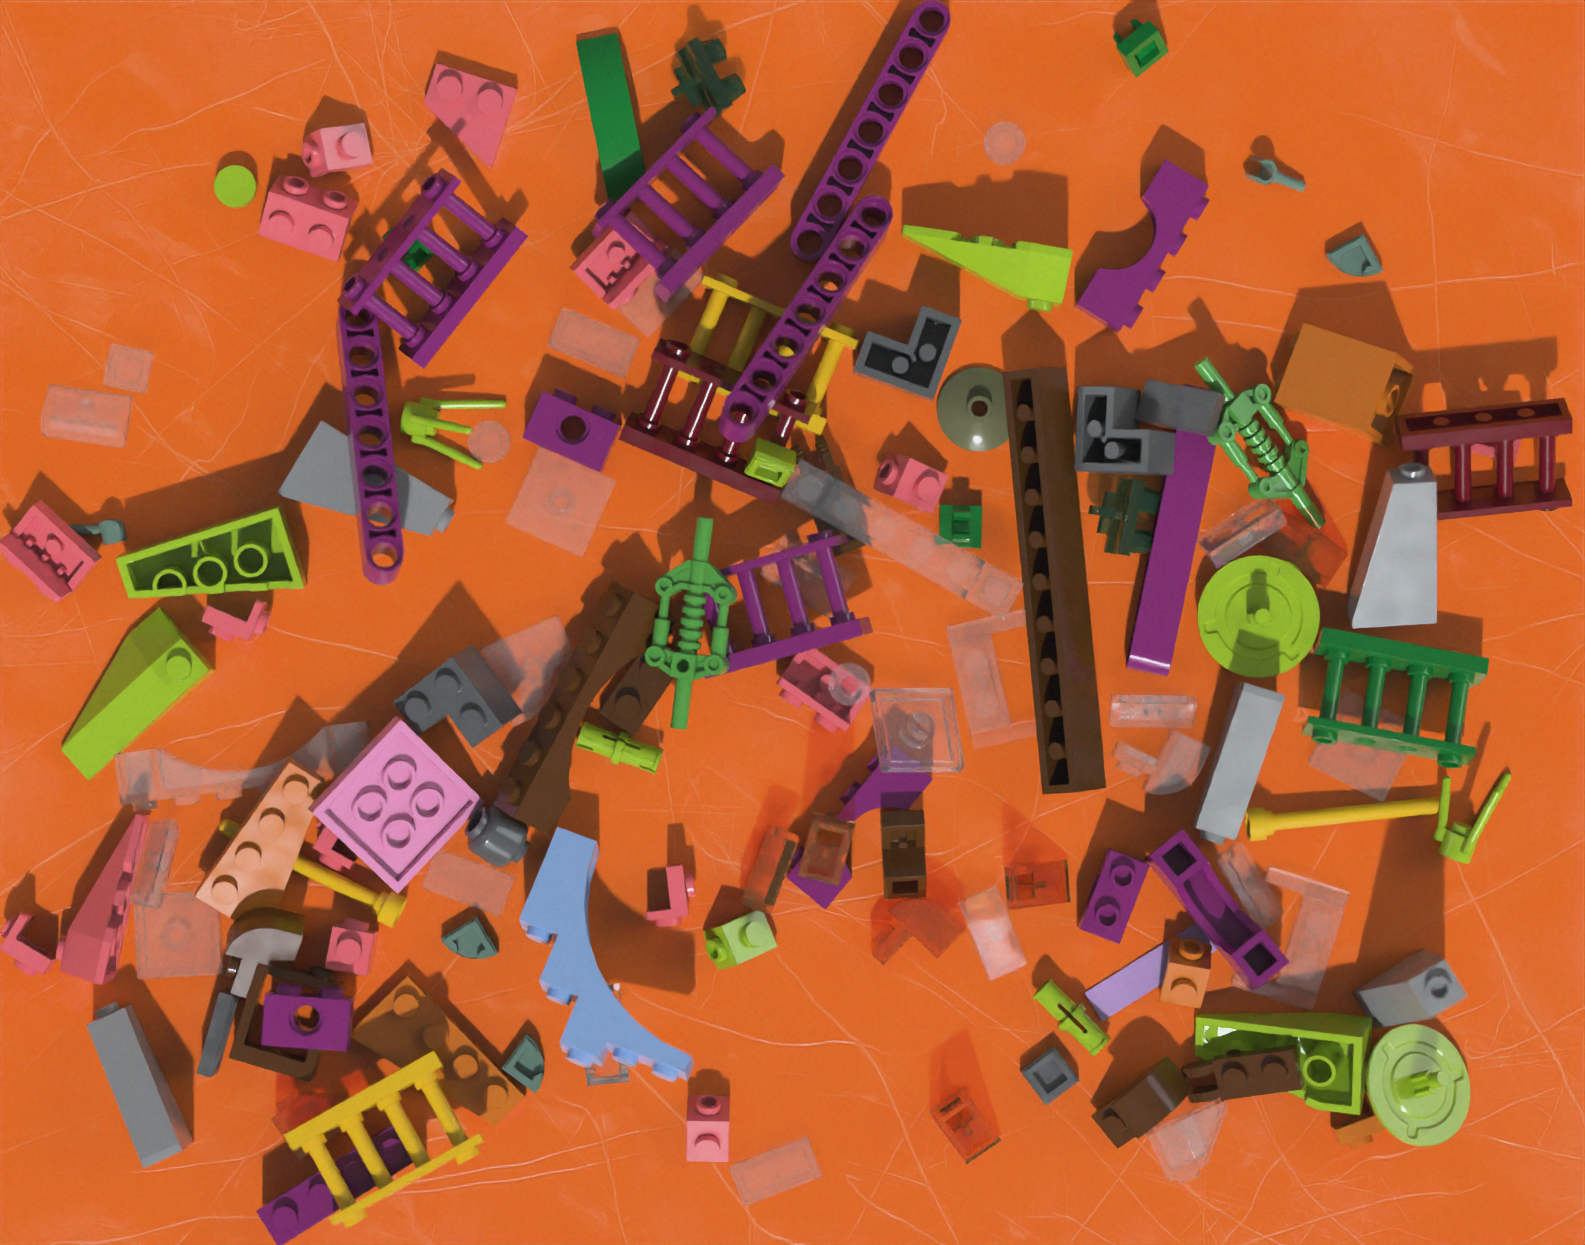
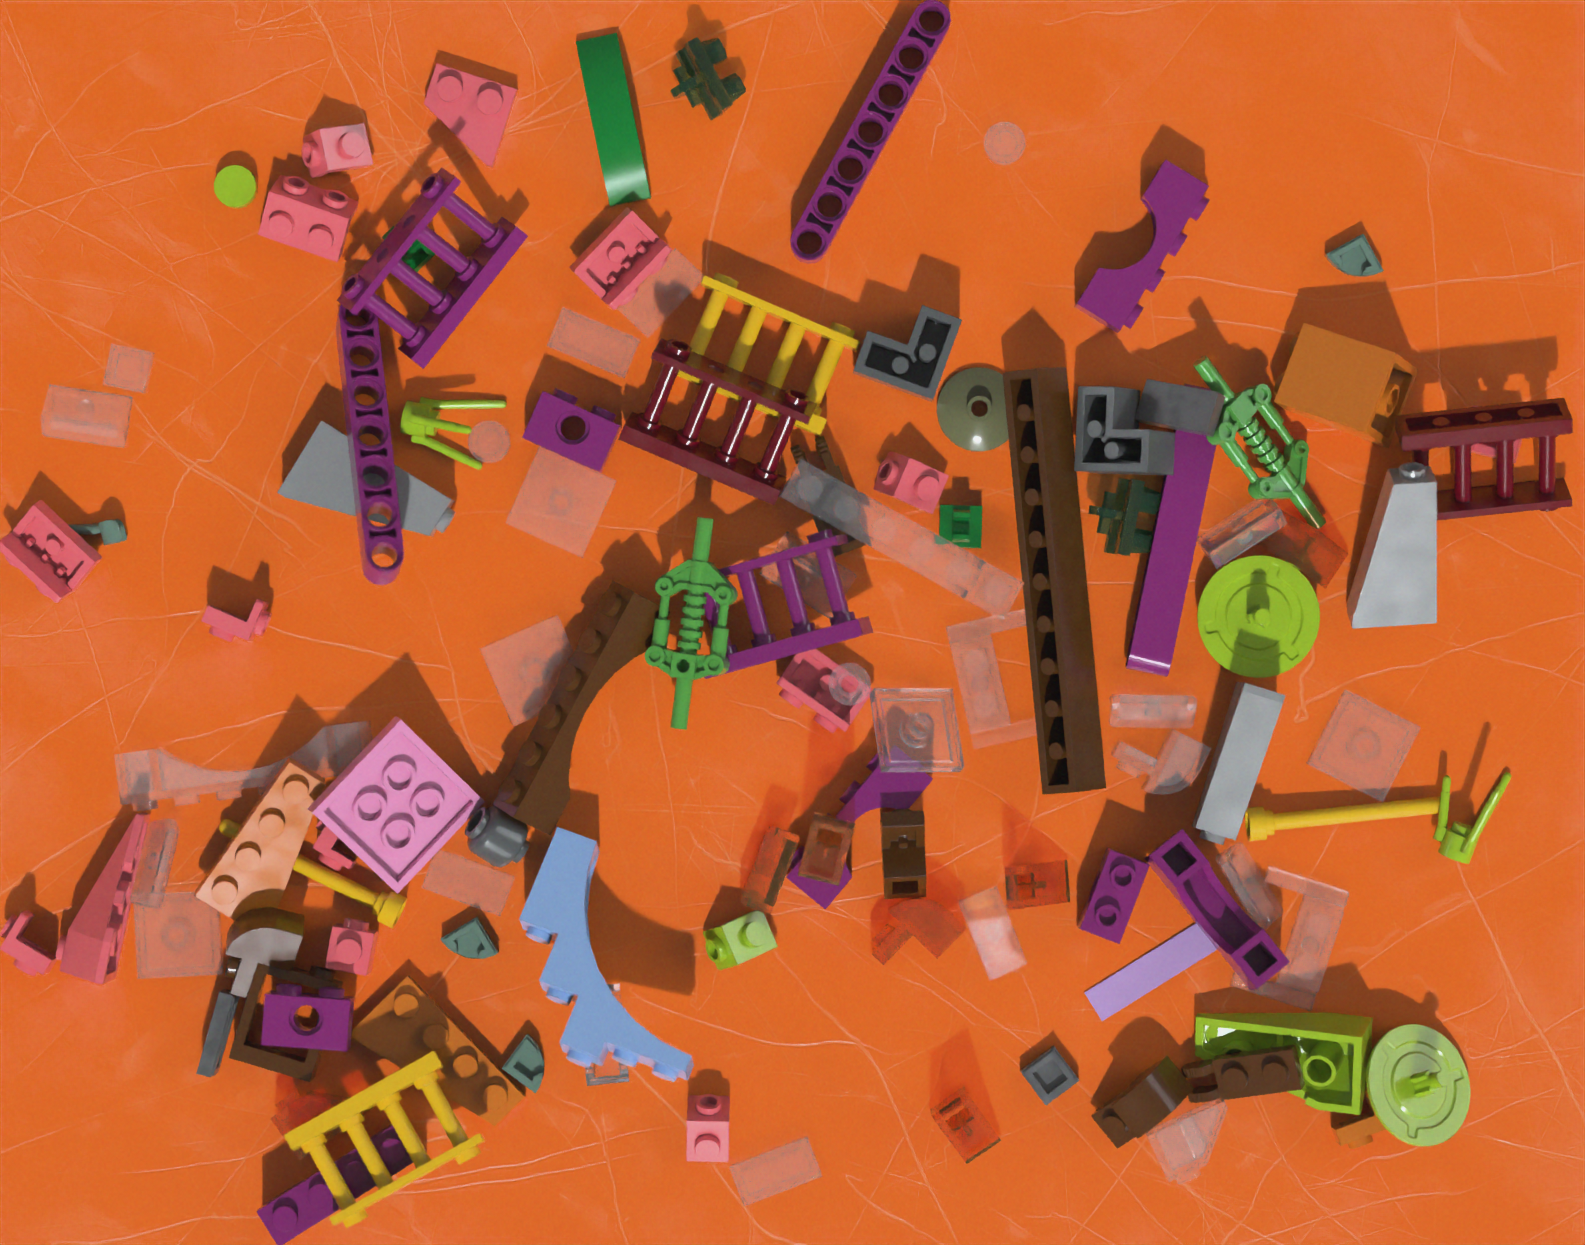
lime wedge [61,607,216,781] -> none
light grey slope [86,1001,194,1168] -> none
lime wedge [116,503,307,599] -> none
dark grey brick [393,644,522,748] -> none
lime pin [575,721,664,775] -> none
magenta fence [592,106,785,303] -> none
reddish brown hinge [599,617,680,736] -> none
coral bracket [646,863,696,927] -> none
magenta beam [718,195,893,443] -> none
lime slope [744,437,797,487] -> none
lime wedge [902,224,1073,312] -> none
lime pin [1032,978,1111,1057] -> none
green tile [1113,19,1169,78] -> none
orange bracket [1159,937,1212,1009] -> none
sand green hand [1245,156,1306,192] -> none
green fence [1301,627,1489,768] -> none
light grey slope [1352,948,1467,1029] -> none

